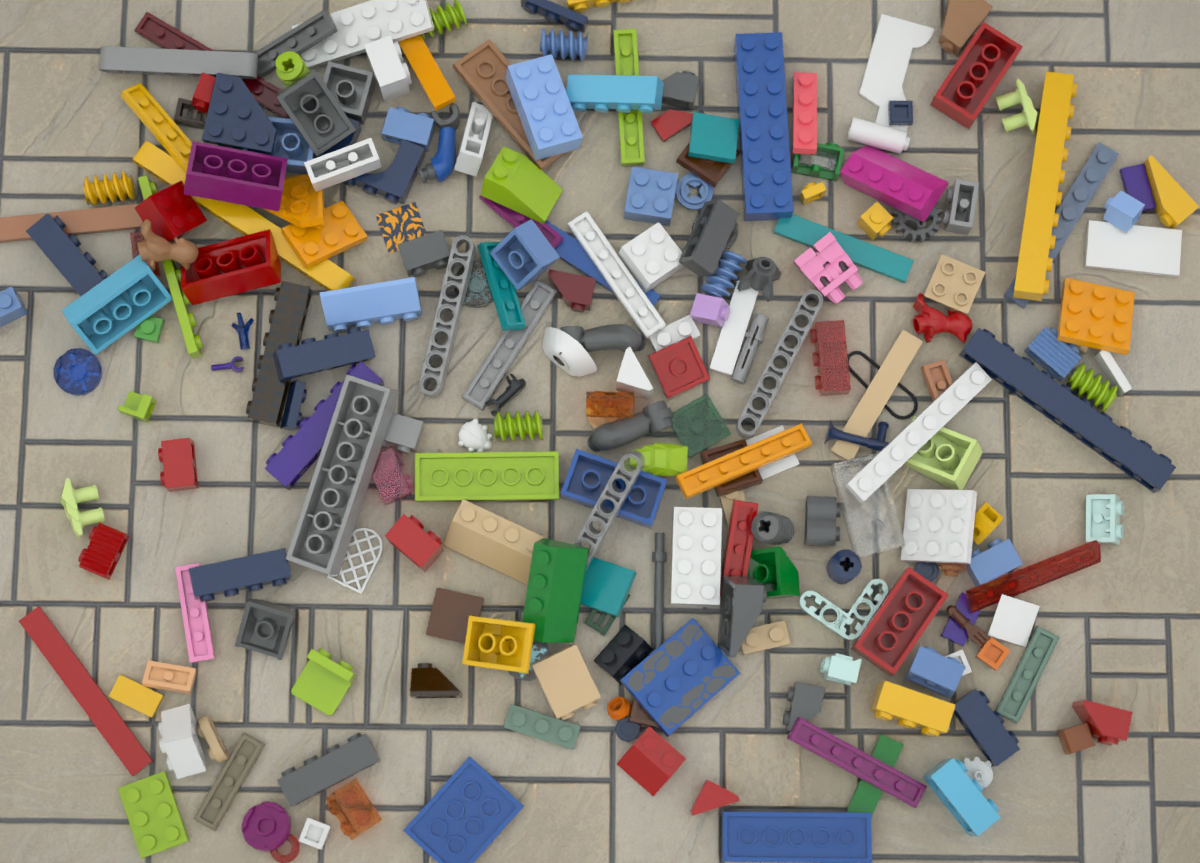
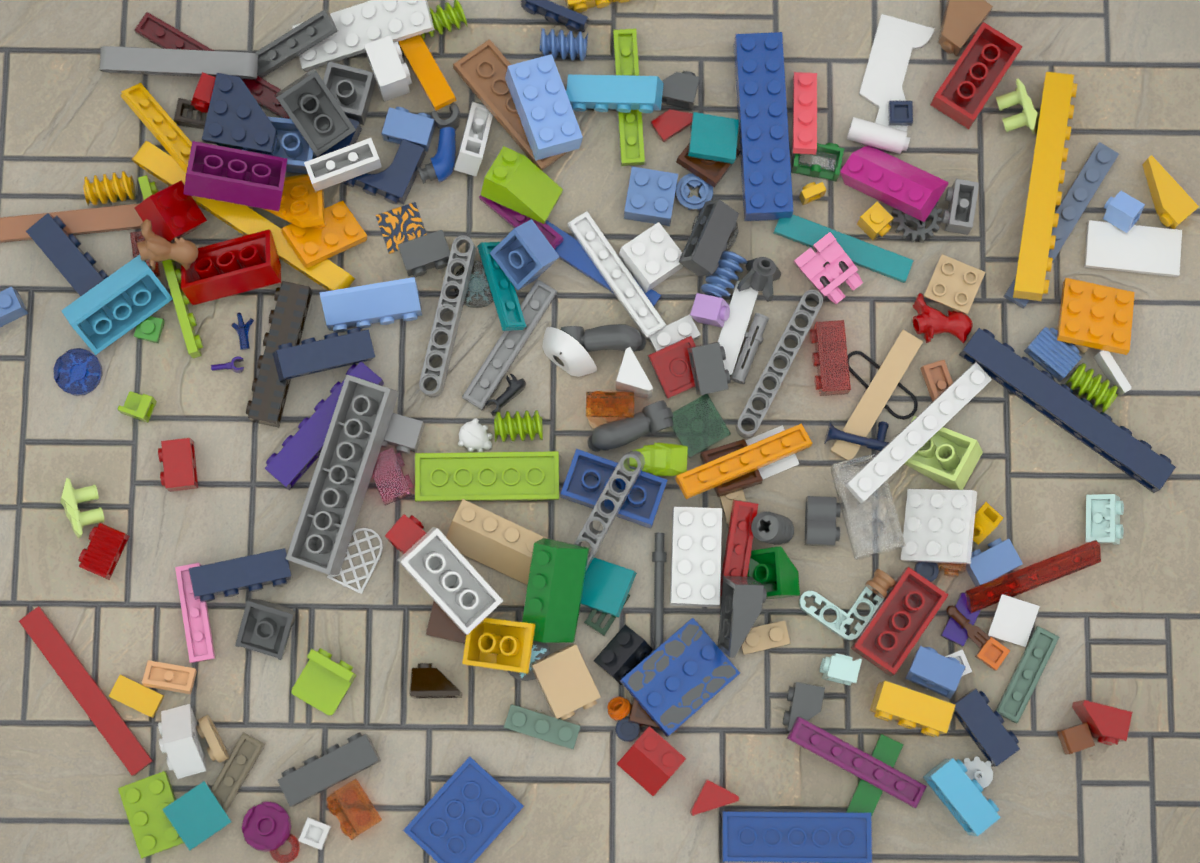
lime piece [275,51,310,87] -> none
dark blue plate [280,380,307,431] -> none
dark red slope [548,269,596,312] -> none
dark blue piece [826,549,862,584] -> none
dark purple tile [1119,163,1156,212] -> none
none -> teal tile [162,781,232,851]
none -> white brick [397,527,503,634]
none -> dark grey brick [687,342,731,395]
none -> medium nougat wheel [865,569,896,599]

